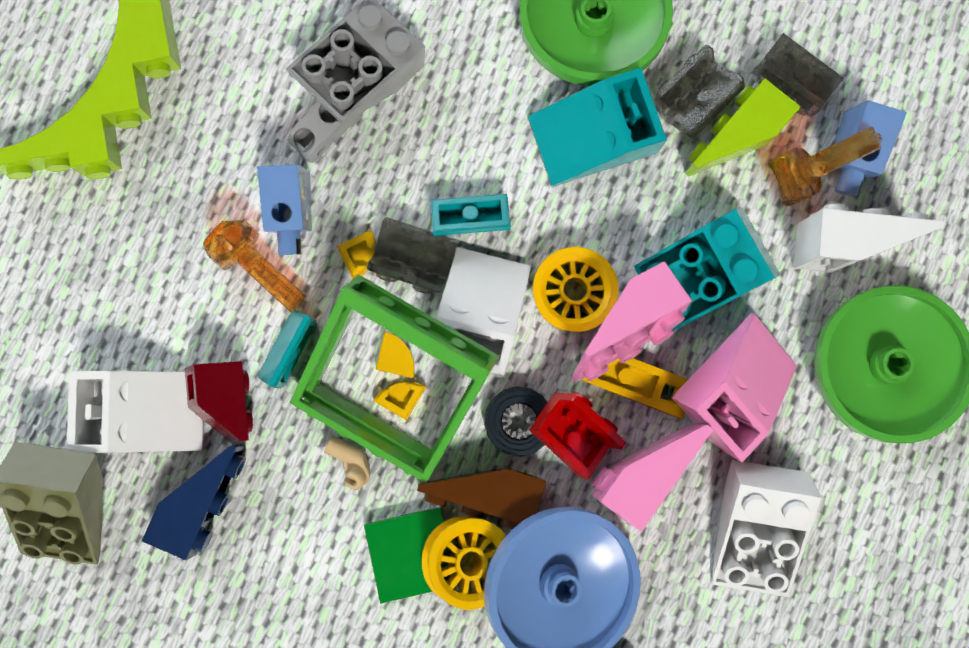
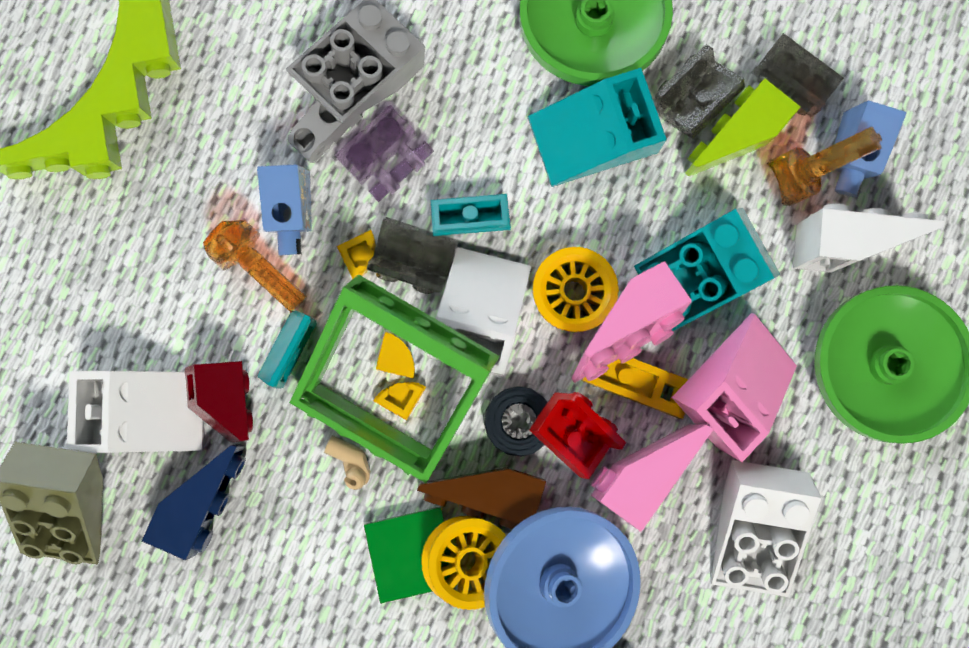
none -> clear purple plate [334,105,434,202]

